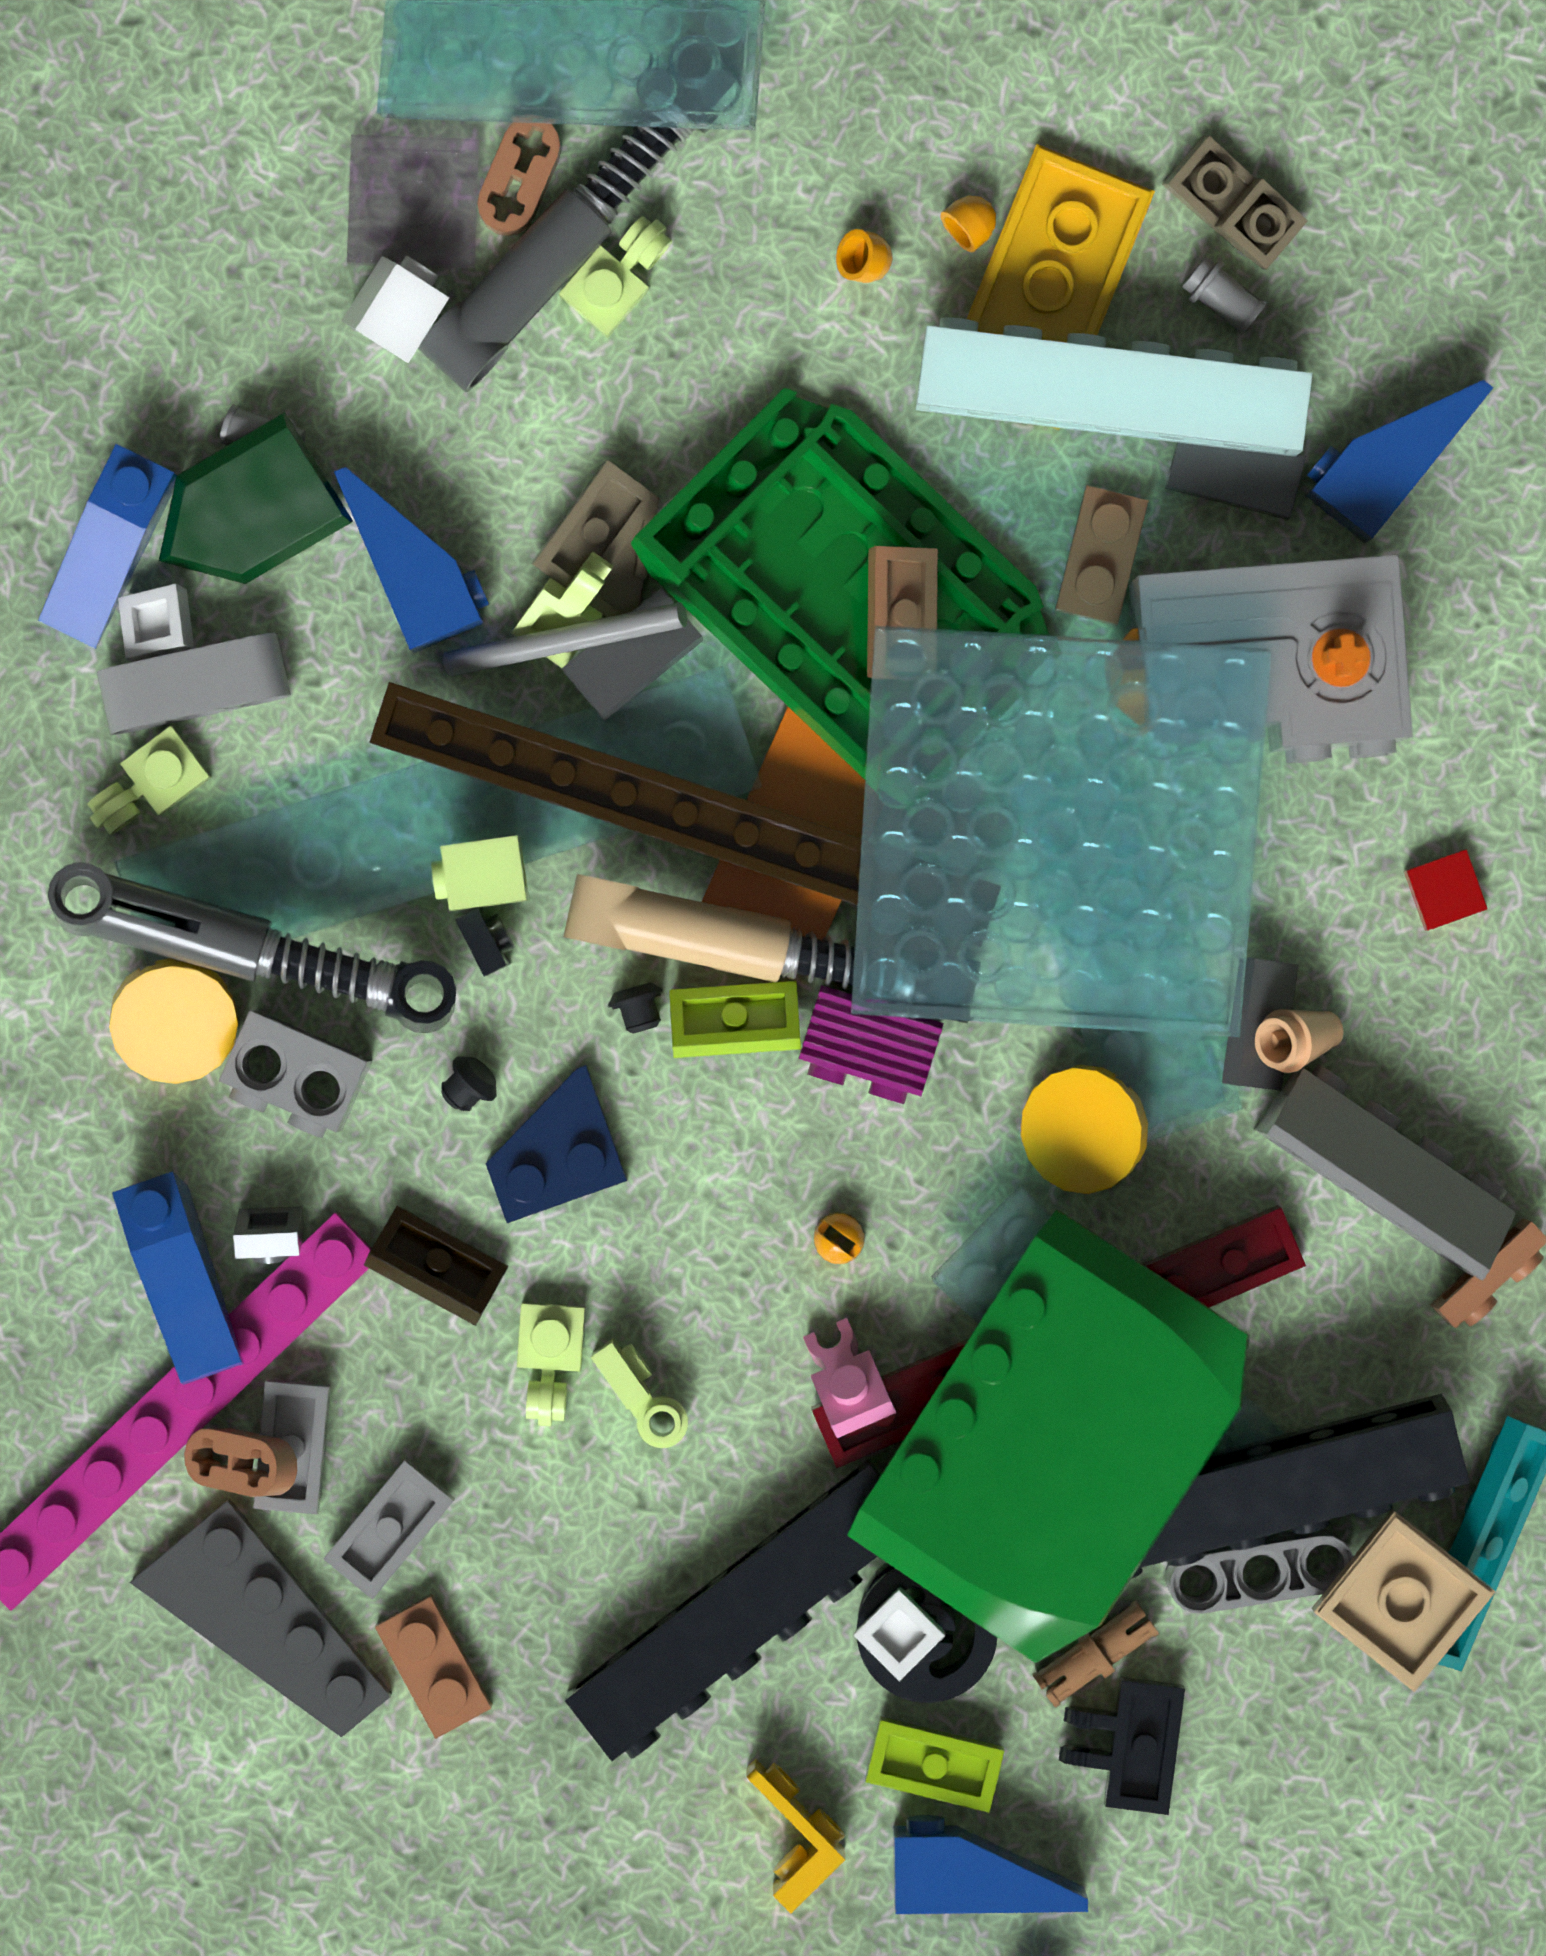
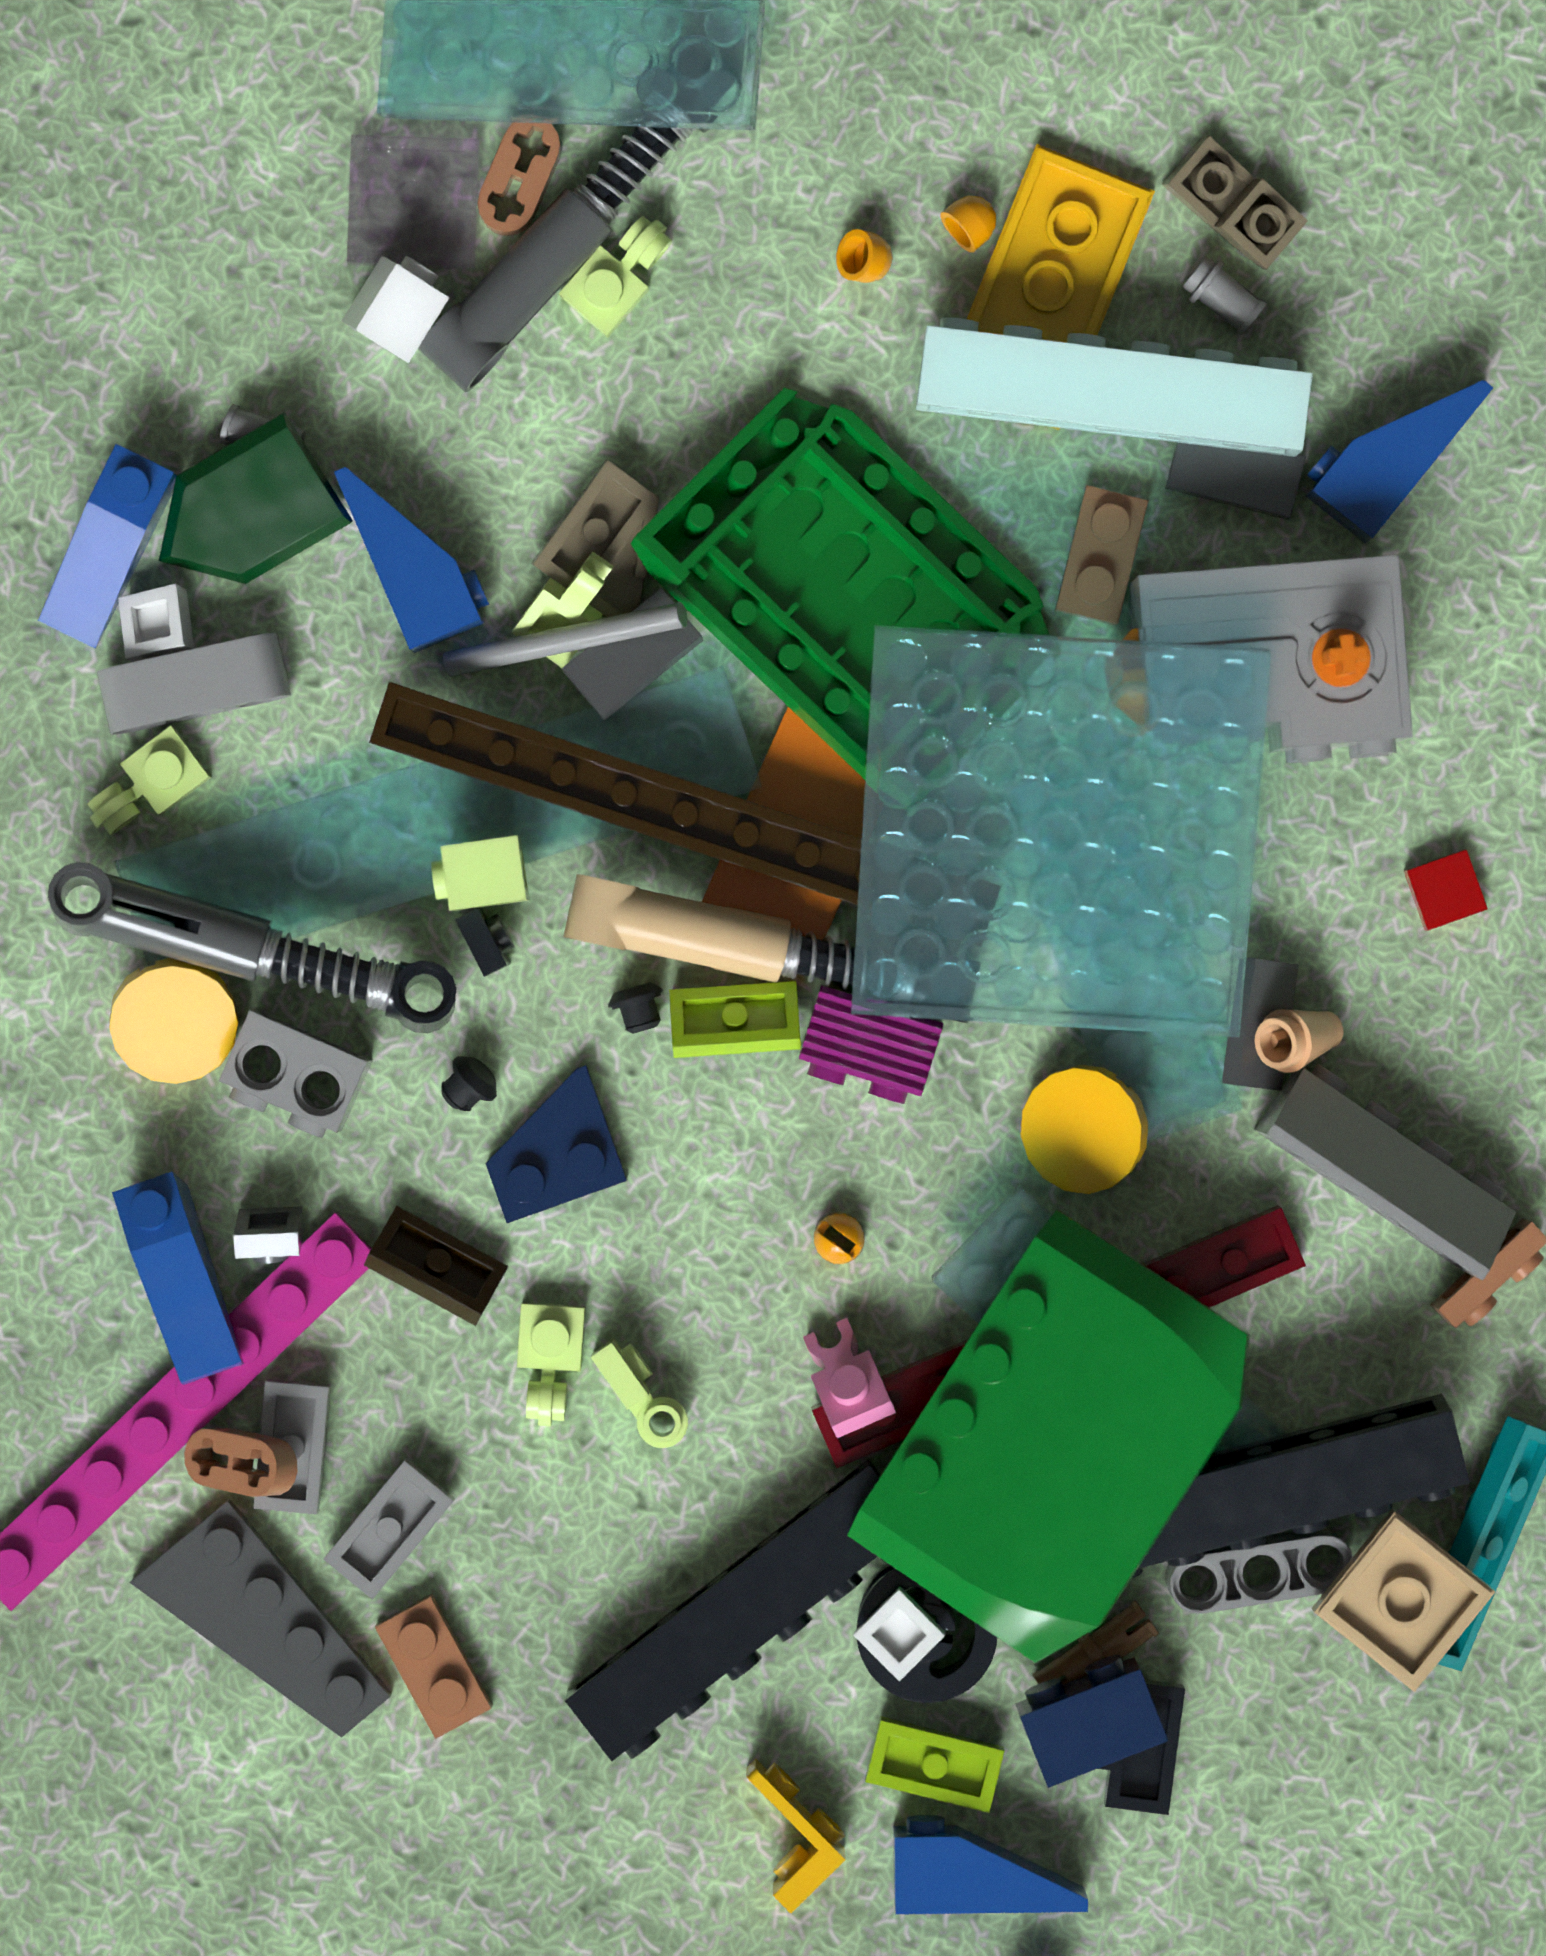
nougat plate [867,546,938,680] -> none
none -> dark blue brick [1015,1655,1168,1788]

